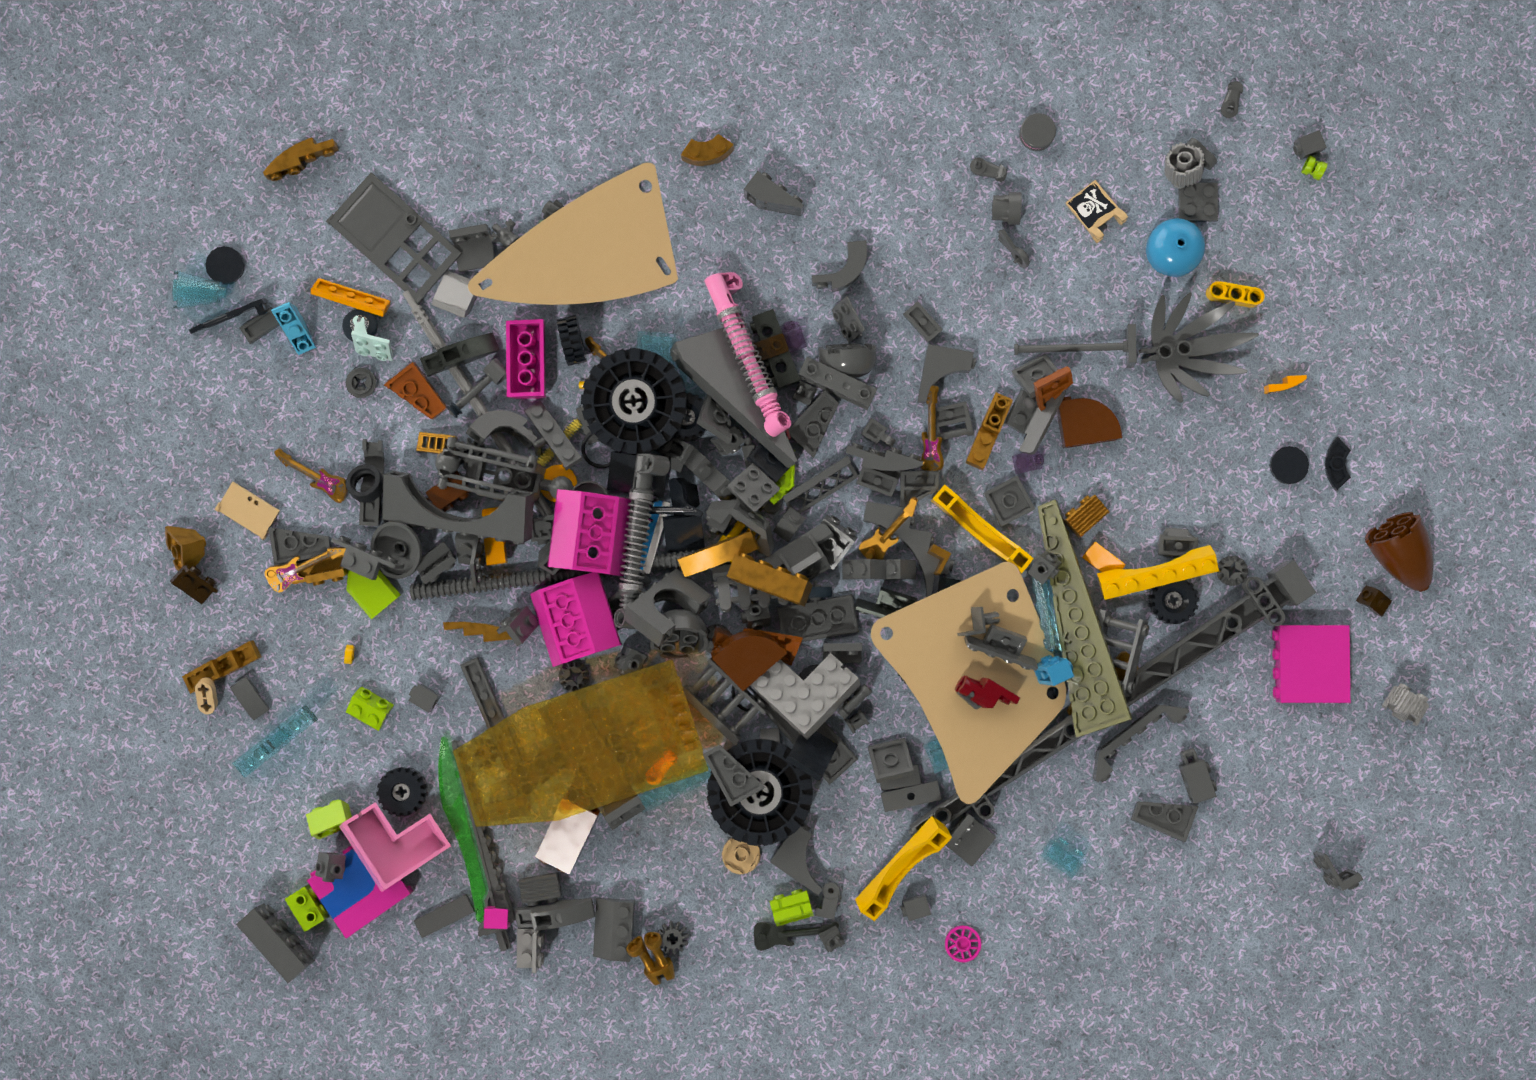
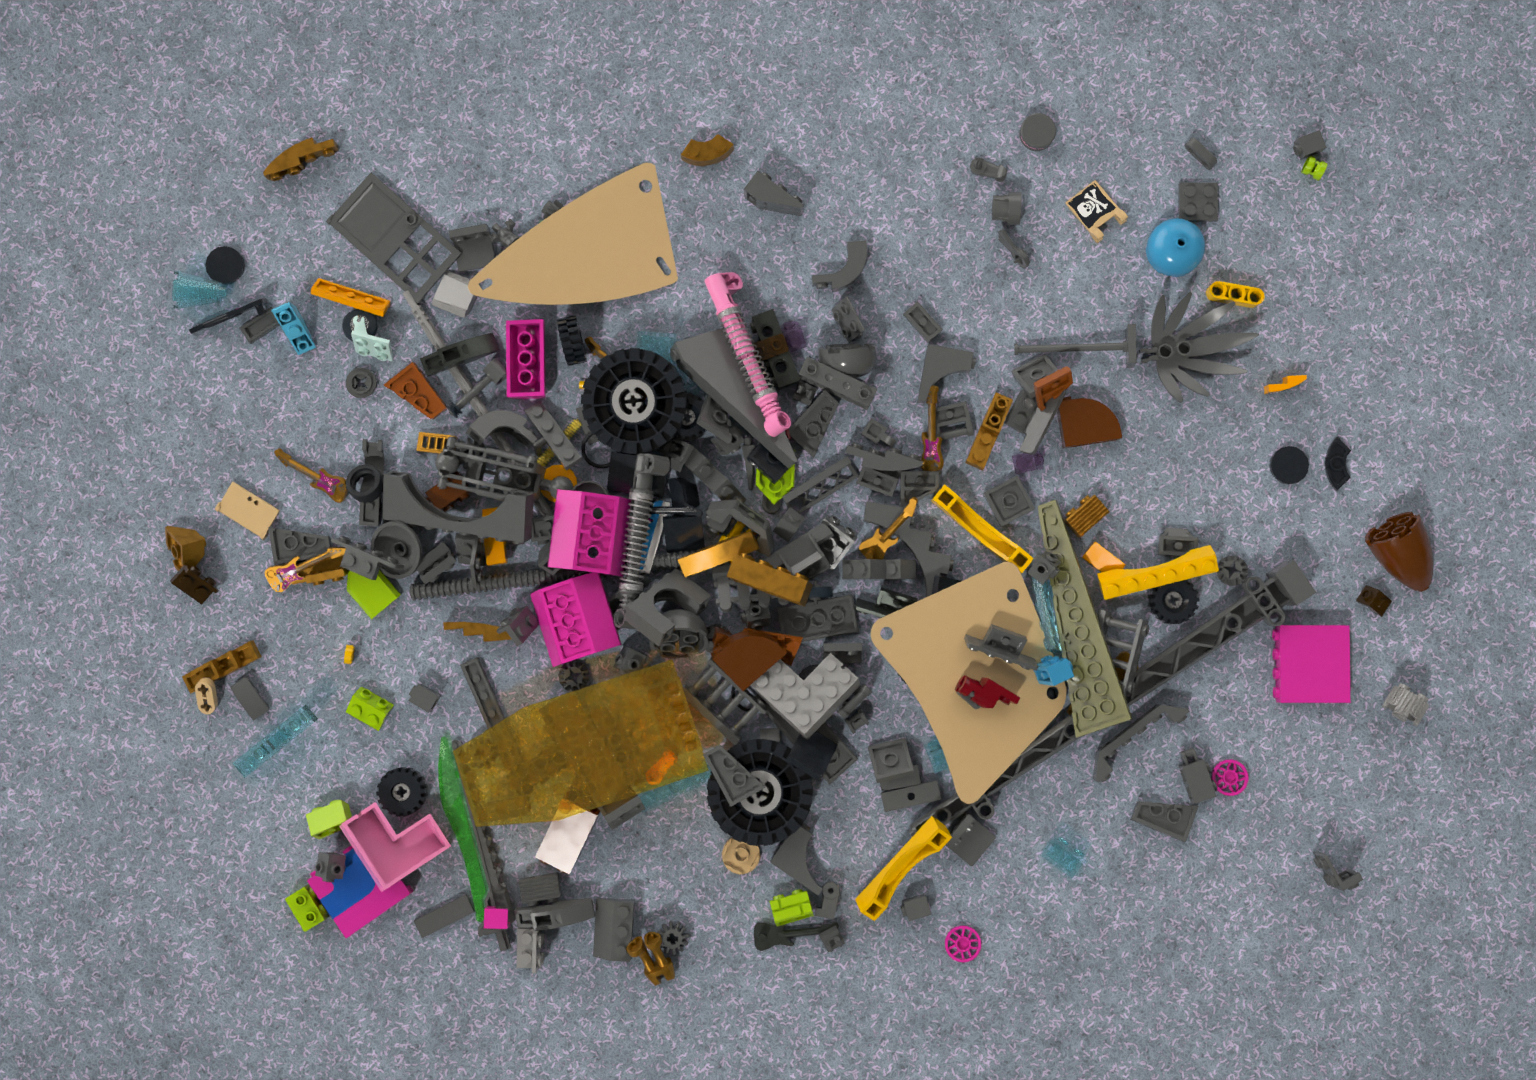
dark grey brick [236,903,315,983] -> none
dark grey bracket [727,463,780,513] -> none
pearl gold panel [927,544,951,575] -> none
dark grey bracket [957,607,1000,636] -> none
light grey brick [1164,142,1204,189] -> none
dark grey piece [1221,81,1243,118] -> none
none -> dark pink wheel [1211,759,1248,796]

